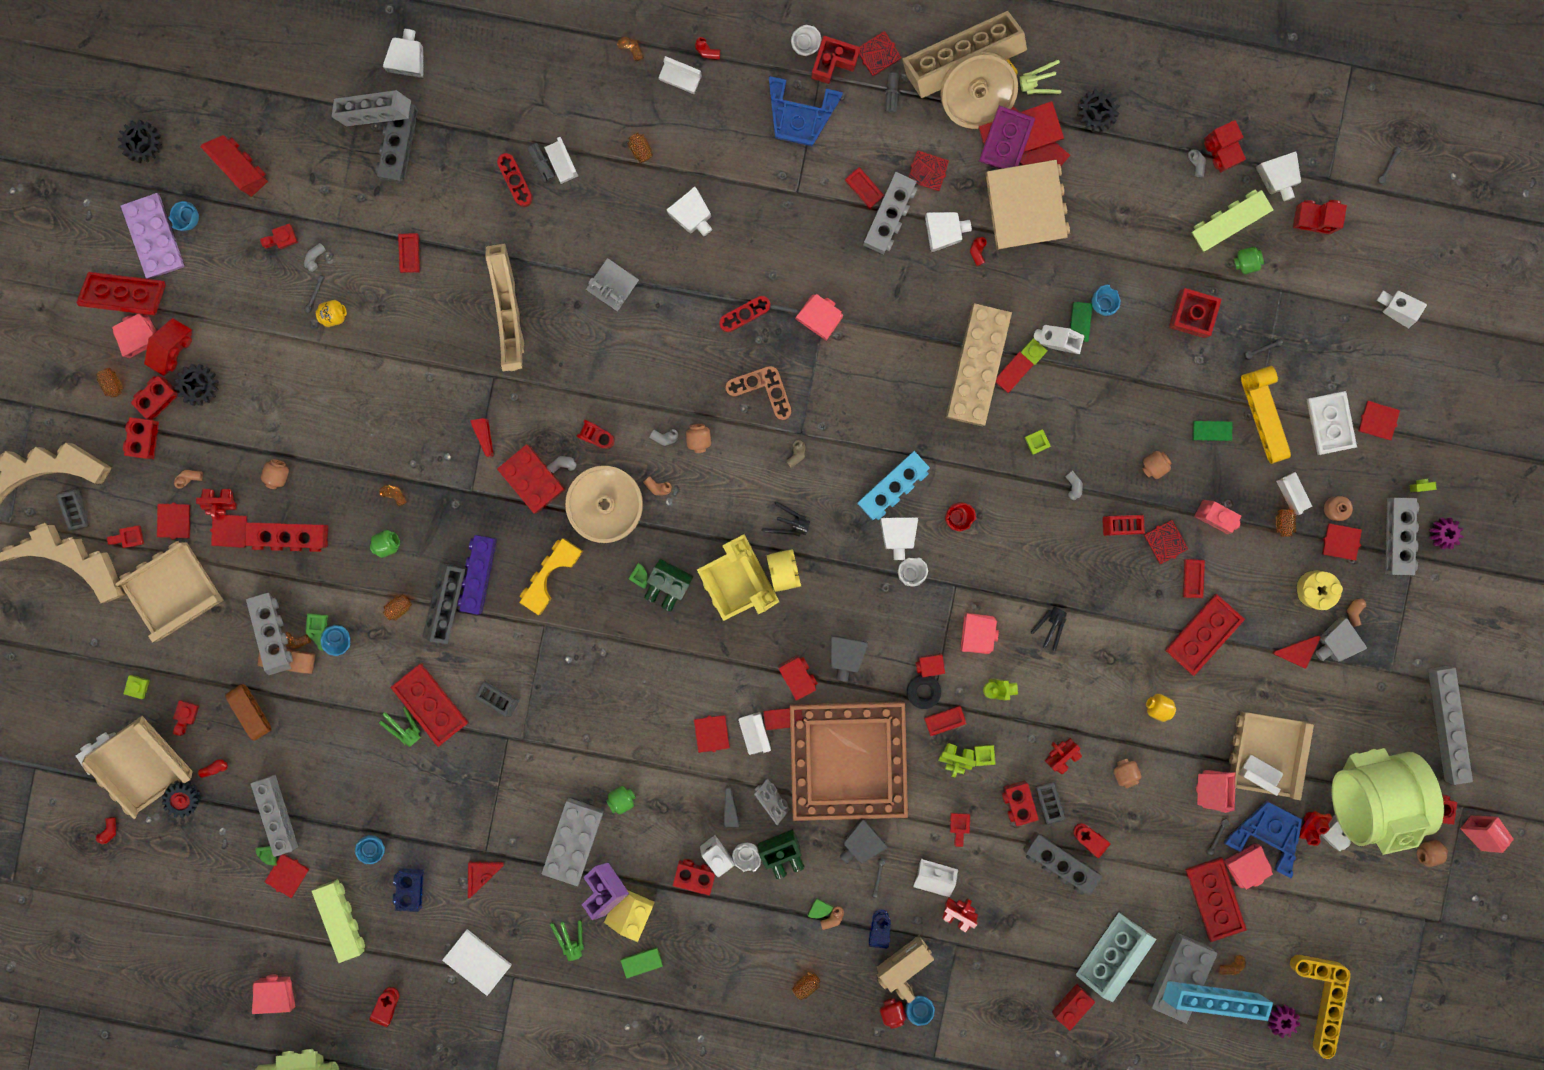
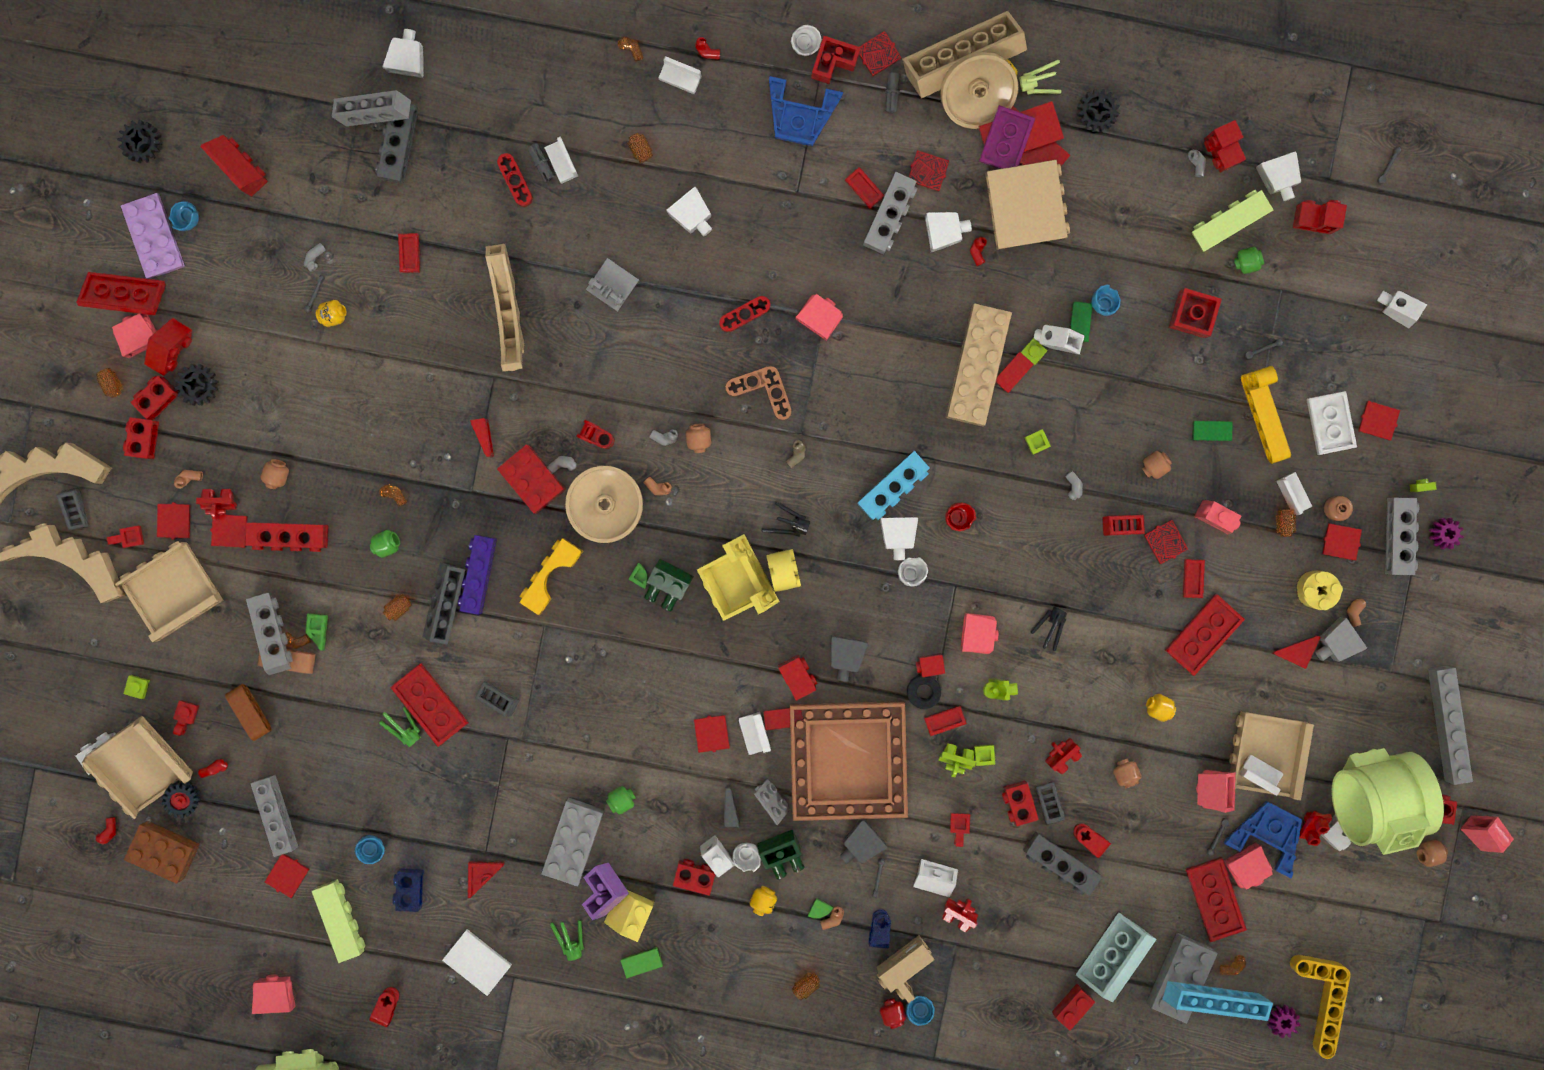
bright green tile [255,846,277,866] -> none
red plate [260,223,298,249] -> none
dark azure hair [321,625,350,656] -> none
none -> dark orange brick [124,821,200,884]
none -> yellow head [749,886,777,916]

